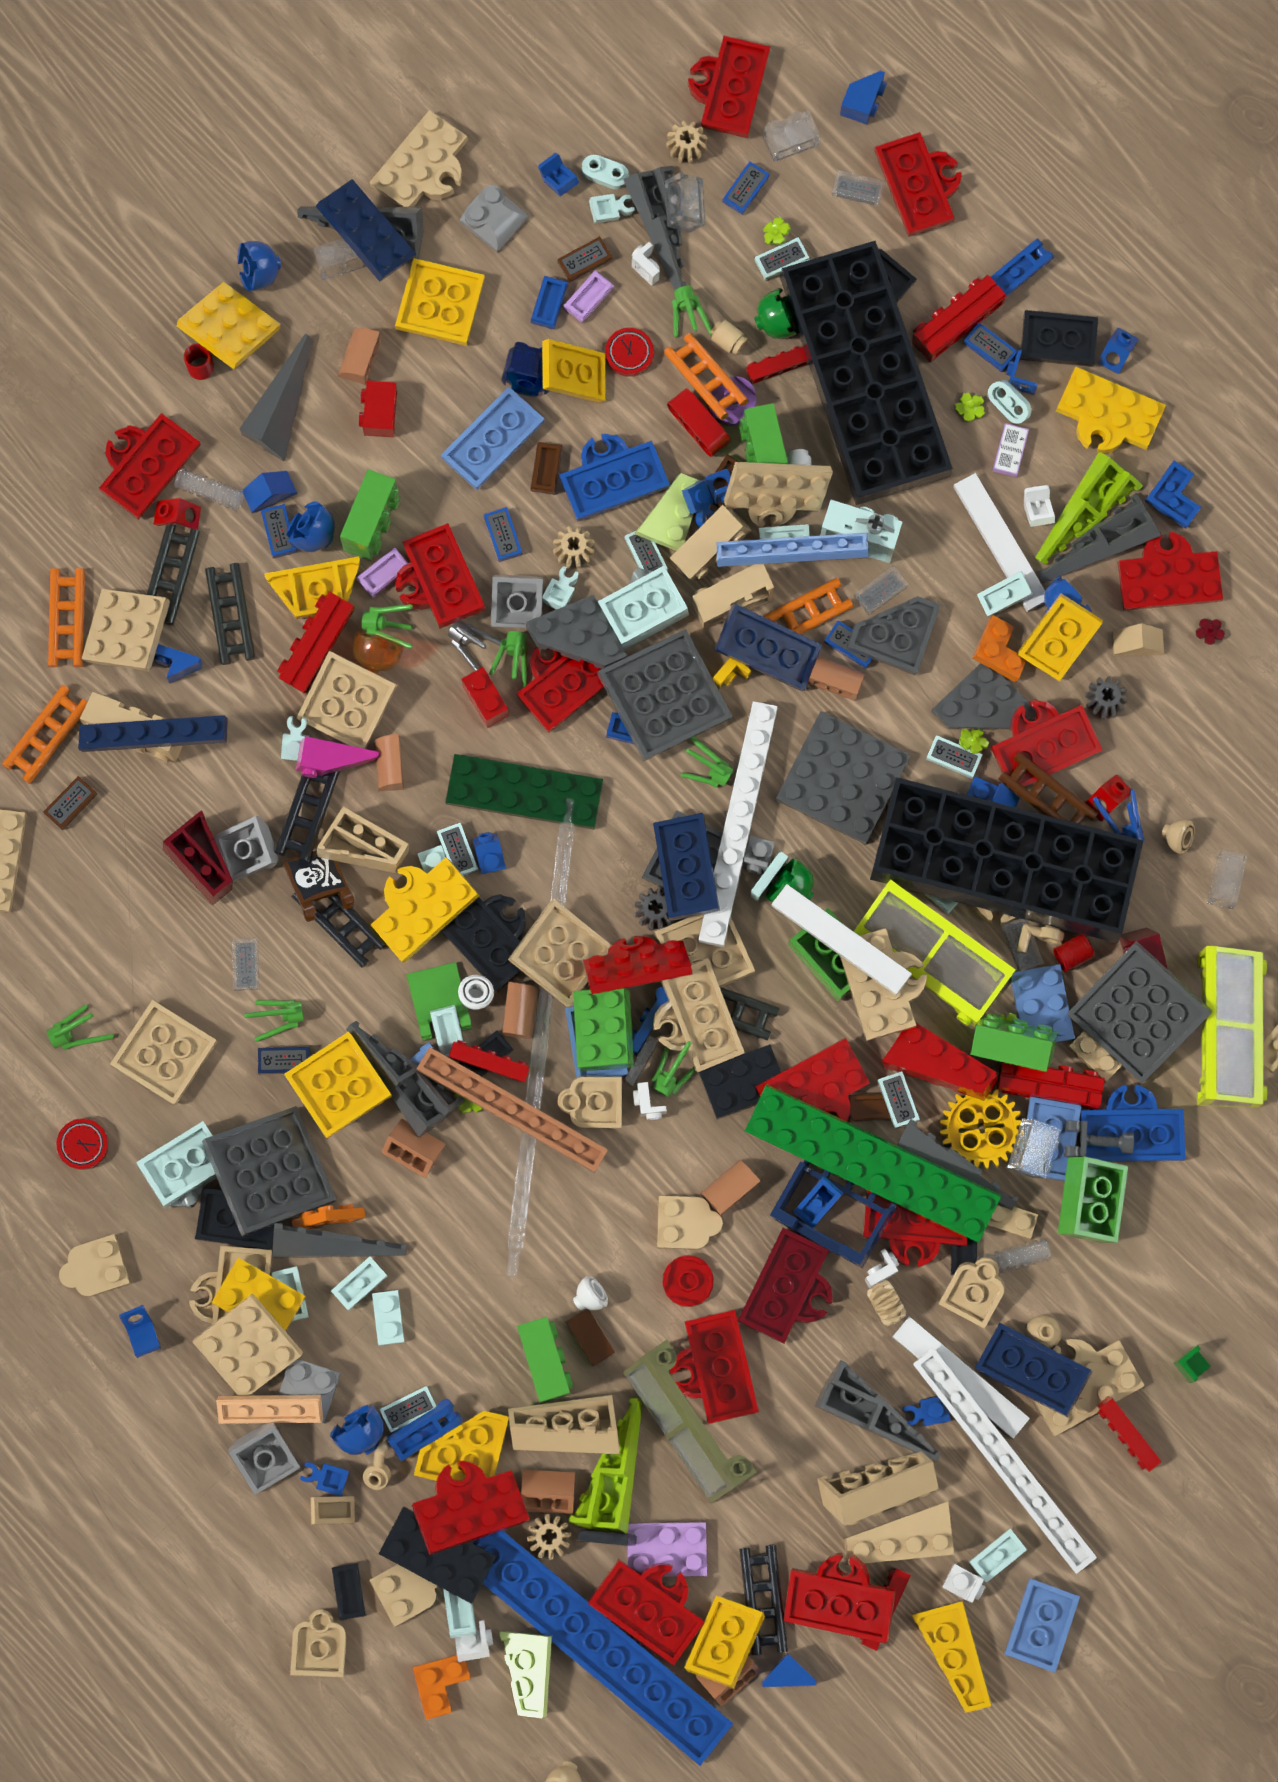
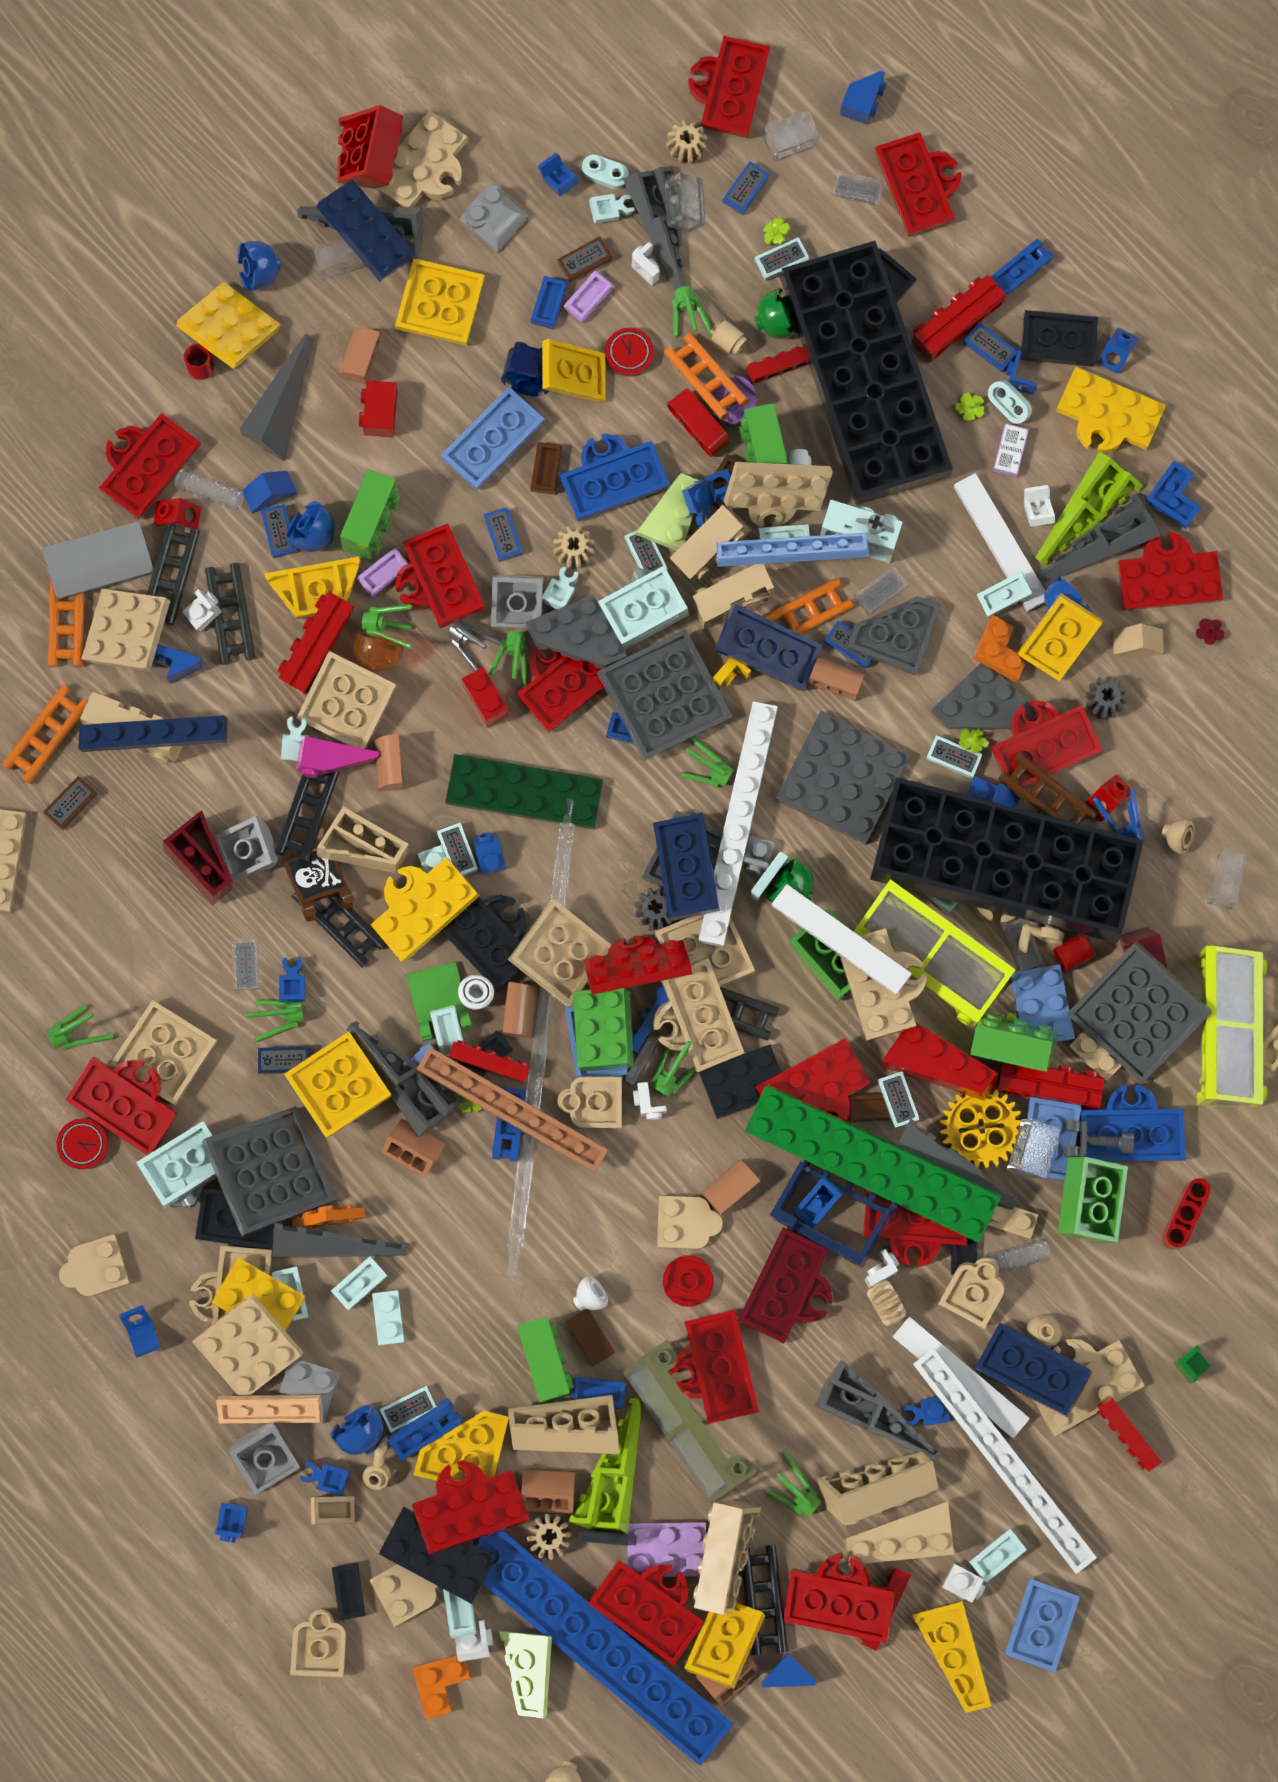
none -> light grey slope [42,521,153,600]
none -> red plate [65,1056,179,1155]
none -> white bracket [182,589,222,632]
none -> blue bracket [214,1503,248,1543]
none -> blue plate [279,958,305,1002]
none -> red wedge [338,105,404,189]
none -> blue plate [492,1087,527,1162]
none -> blue tile [572,1376,626,1409]
none -> tan wedge [693,1500,761,1615]
none -> bright green plant [766,1452,821,1517]
none -> red beam [1162,1178,1211,1250]

